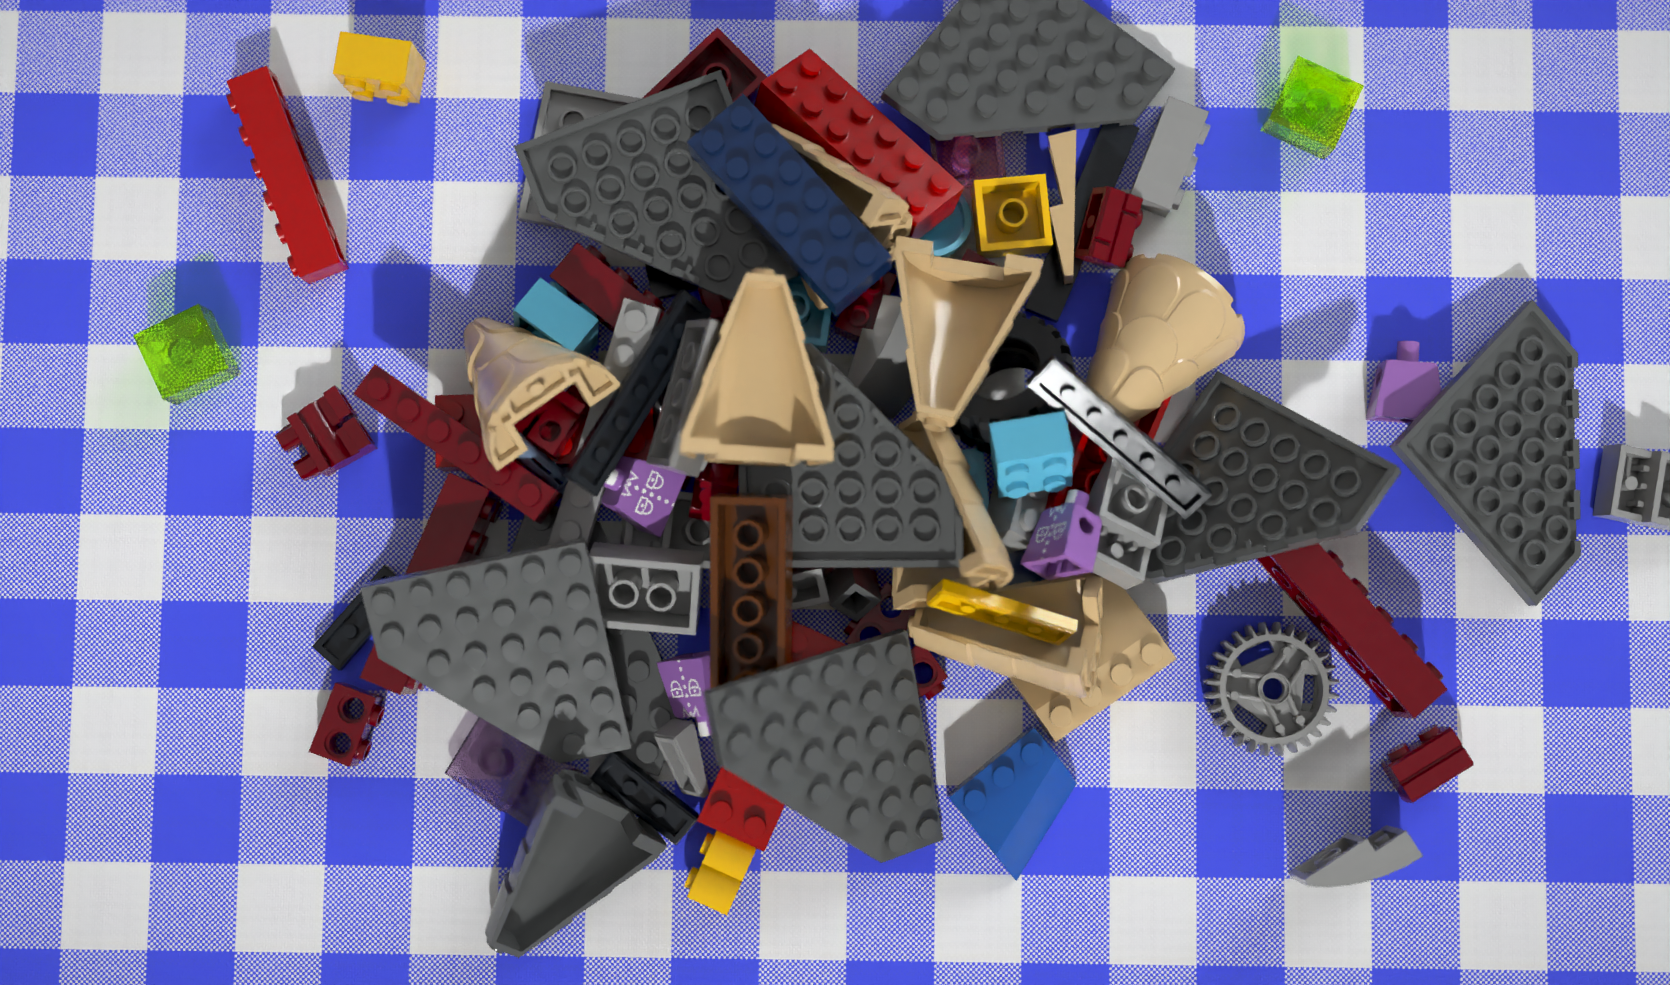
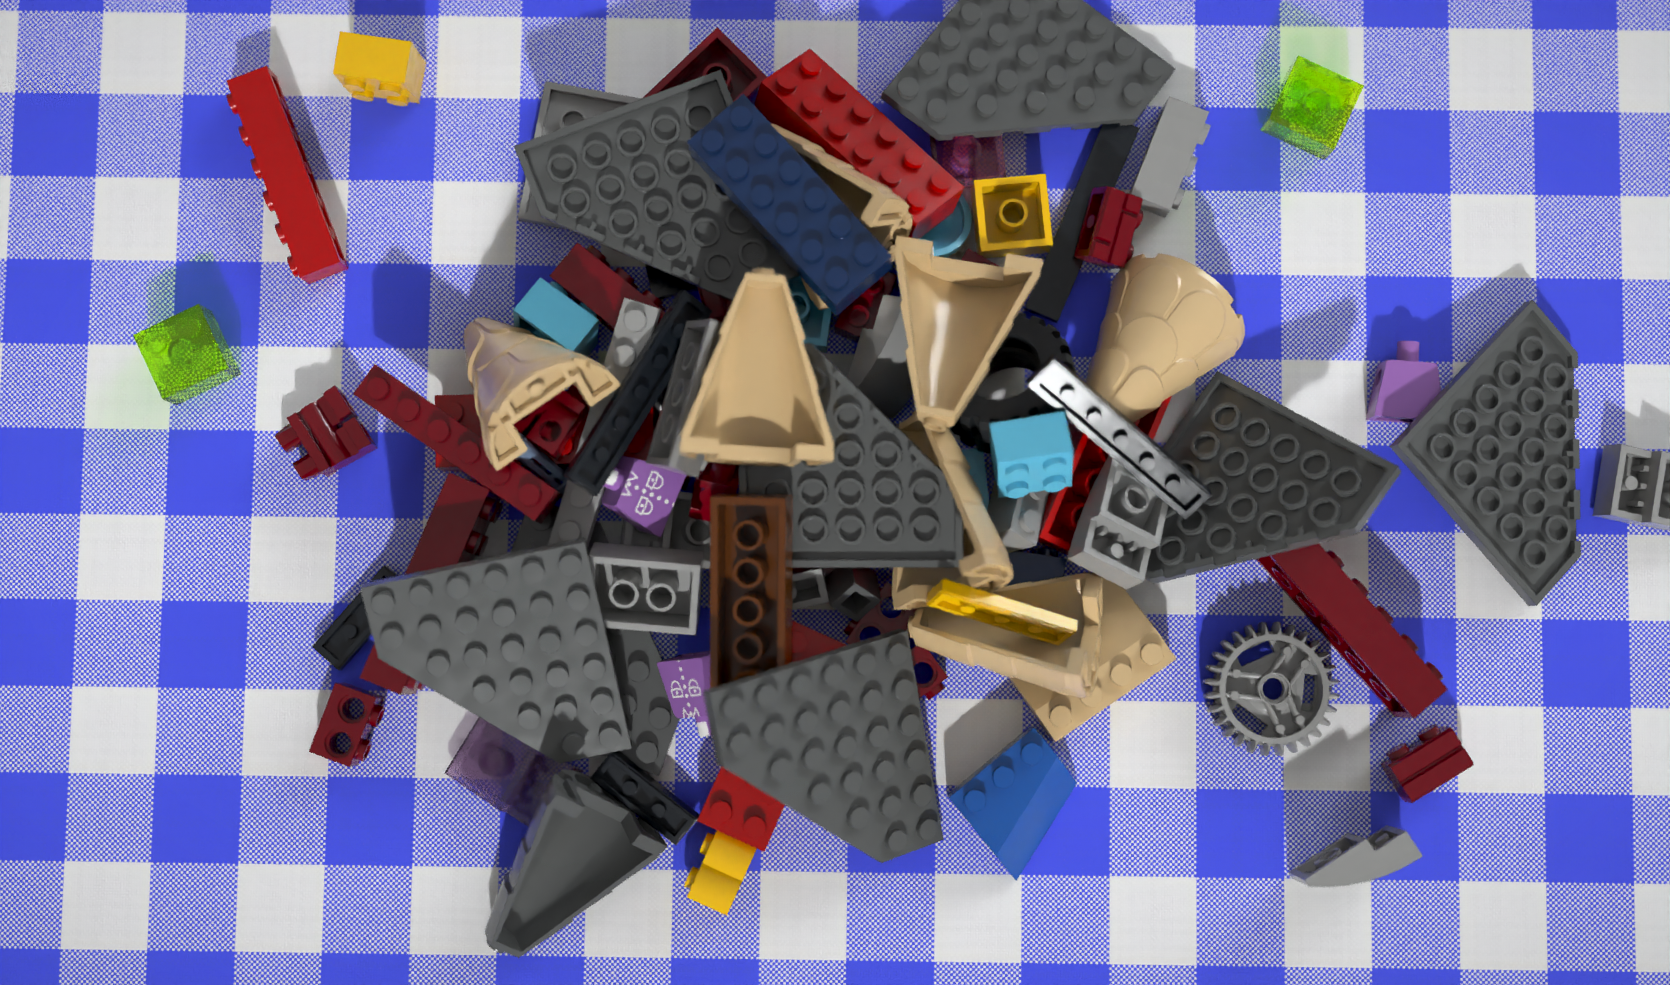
light grey slope [653,718,709,798] -> none
medium lavender torso [1020,490,1102,580] -> none
tan slope [1048,130,1076,285] -> none

